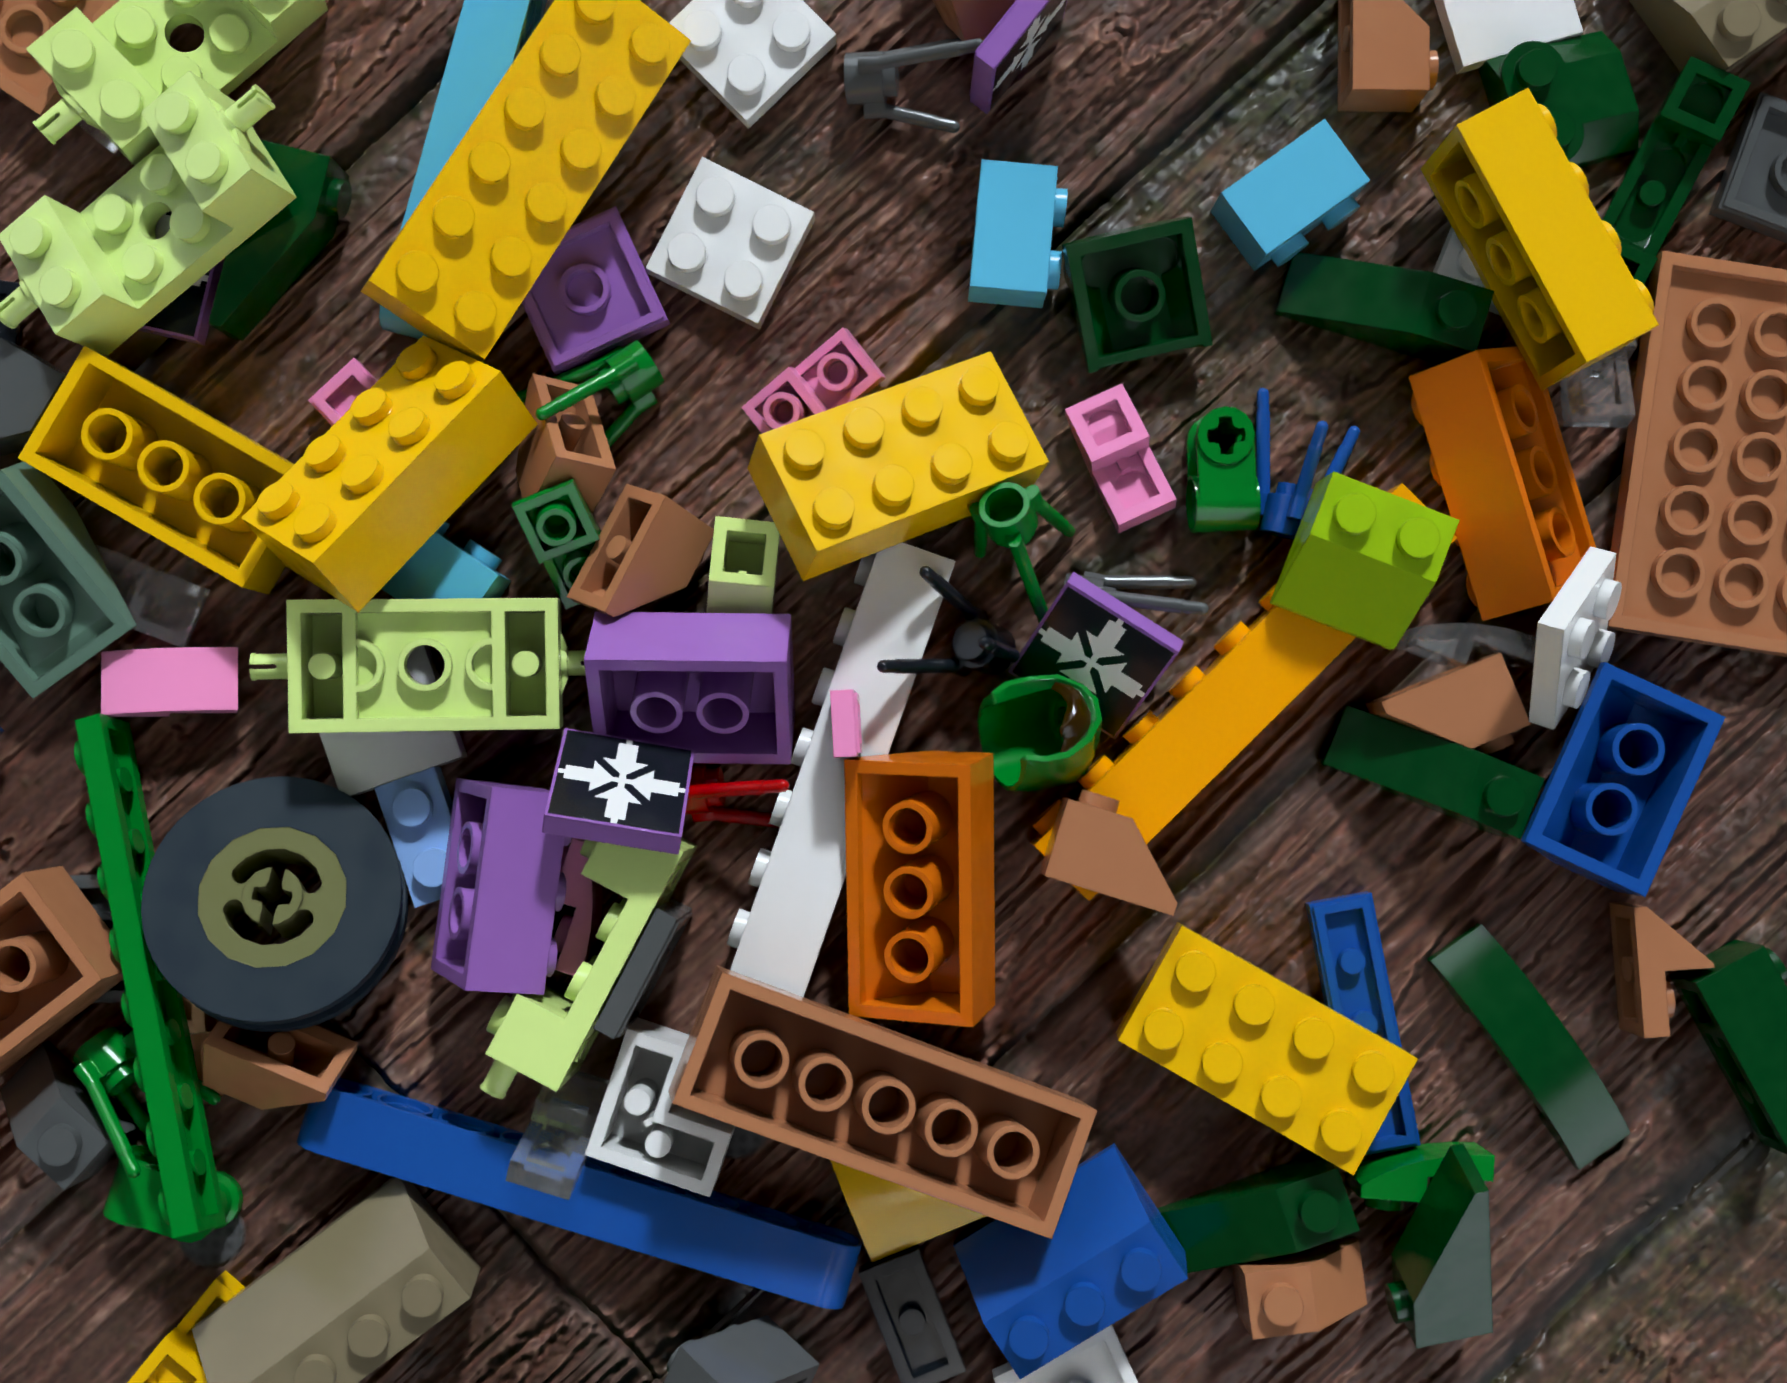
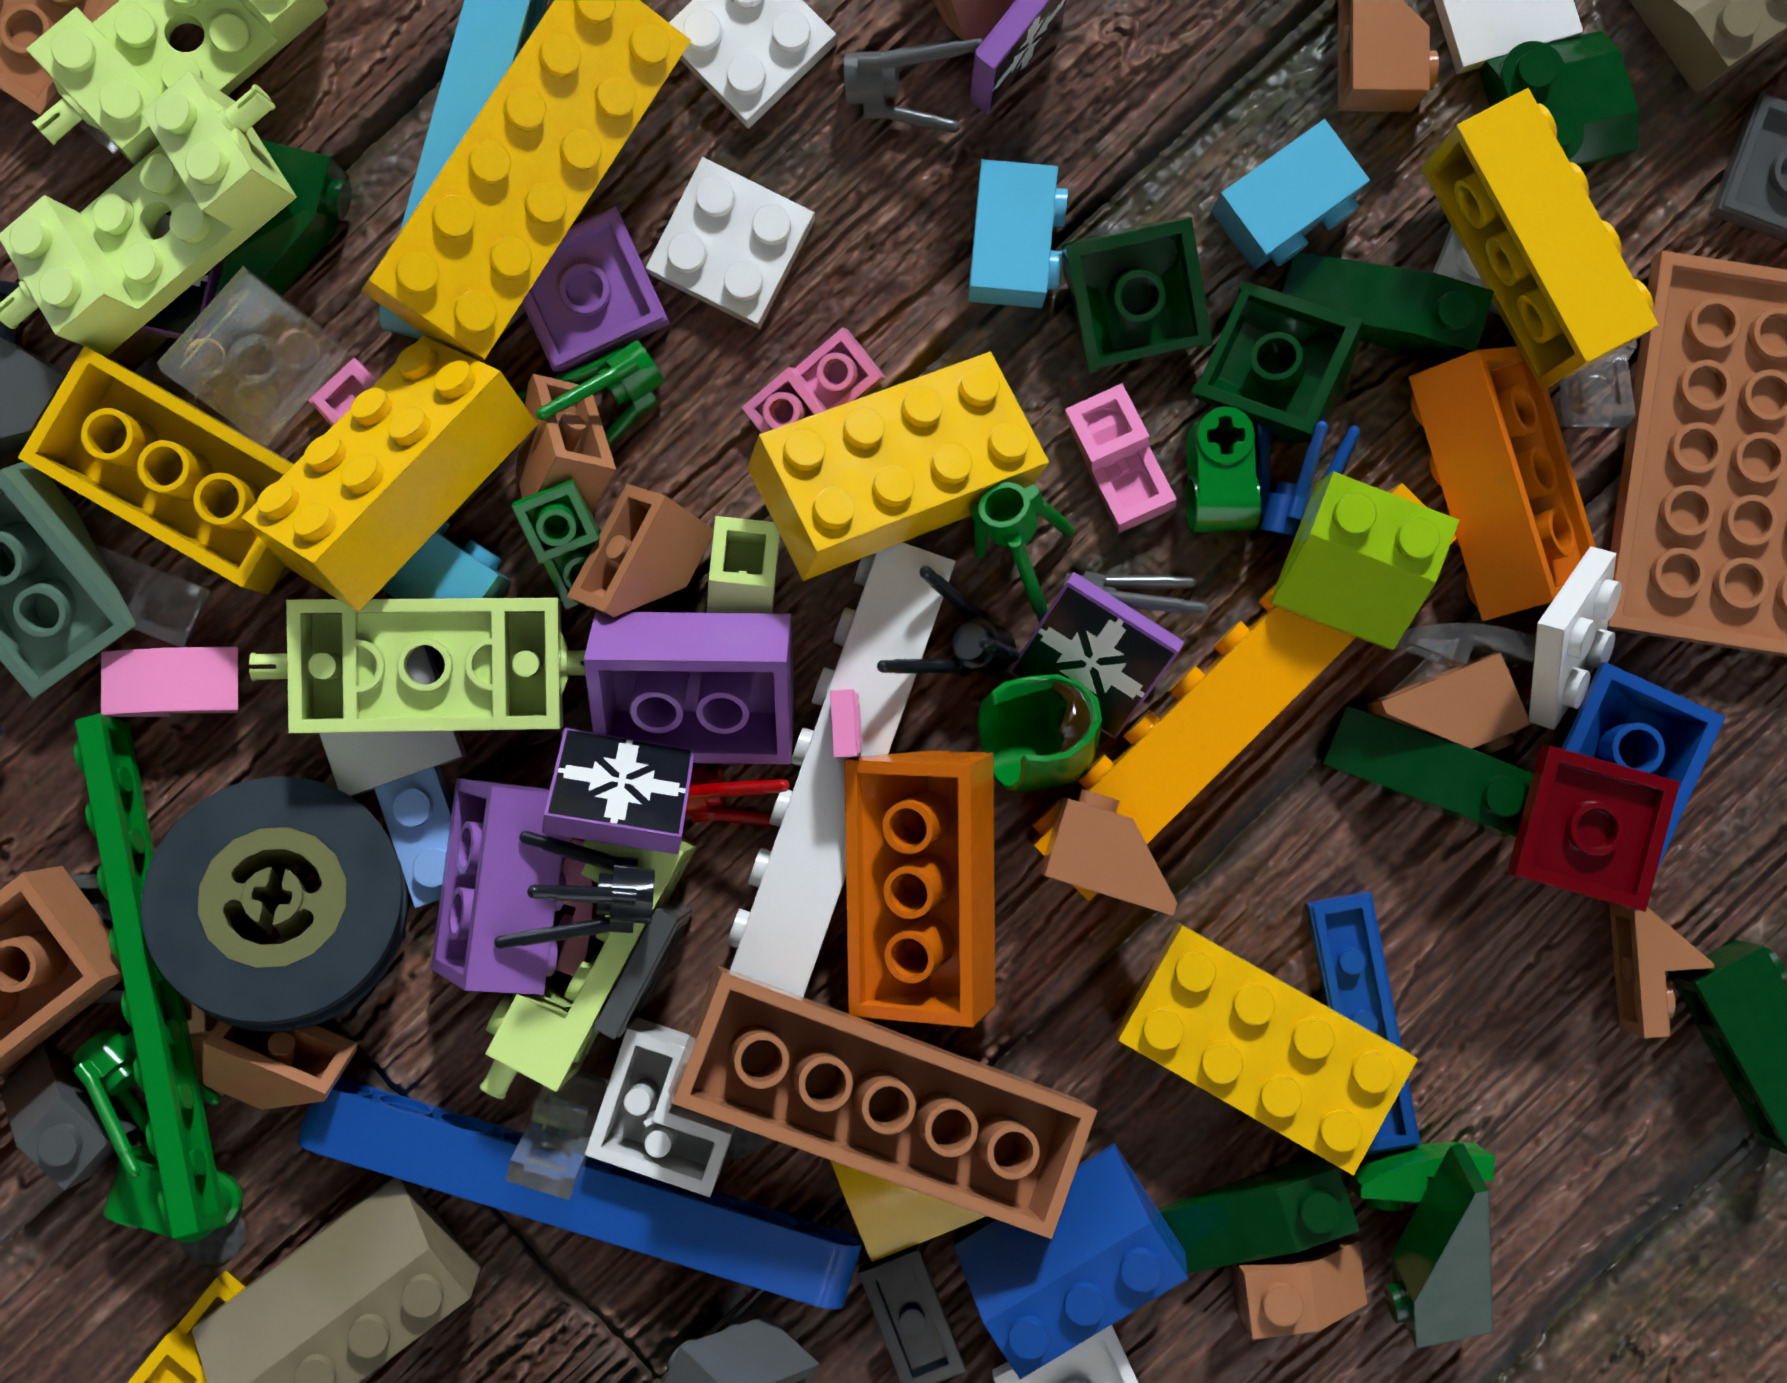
dark green slope [1427,923,1631,1170] -> none
dark green slope [1601,56,1751,284] -> none
none -> clear plate [157,266,349,447]
none -> black plant [494,831,655,949]
none -> dark green slope [1191,280,1364,444]
none -> dark red plate [1506,745,1680,912]

